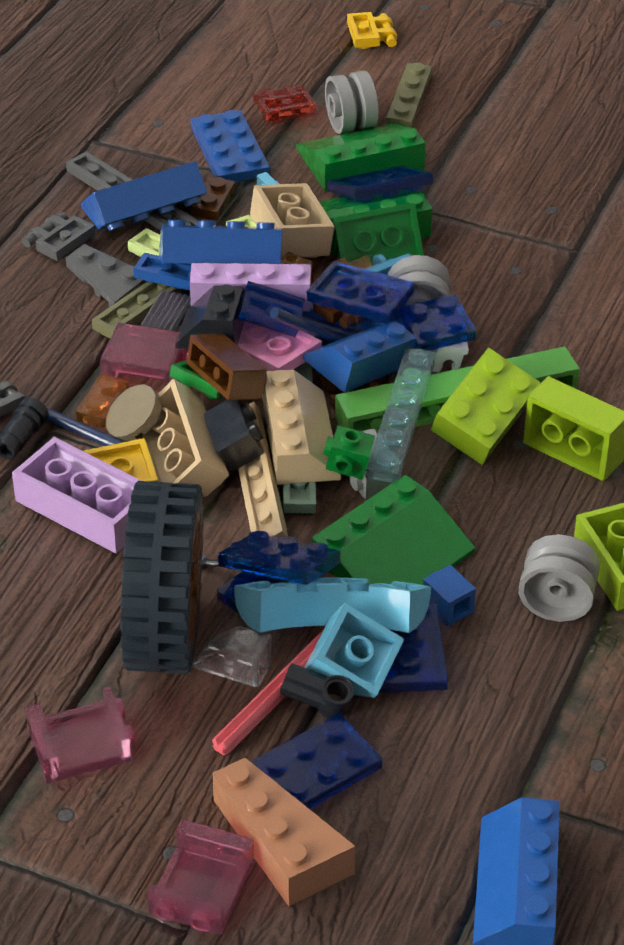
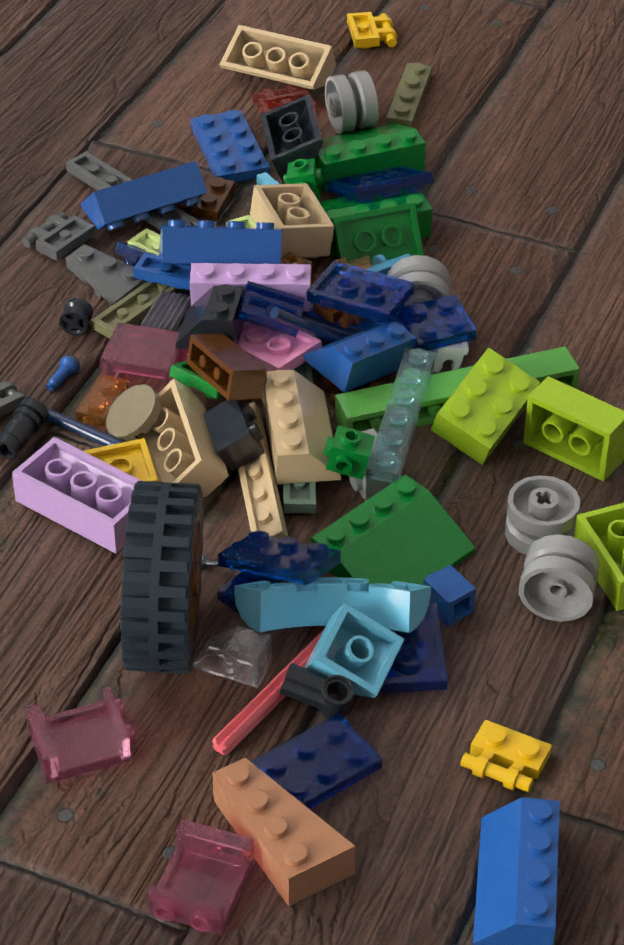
none -> blue piece [46,355,80,392]
none -> black wheel [59,298,93,336]
none -> clear blue plate [114,242,156,266]
none -> tan slope [219,25,336,90]
none -> black slope [260,94,323,184]
none -> green brick [283,158,324,201]
none -> yellow plate [460,720,552,793]
none -> light grey wheel [505,475,580,555]

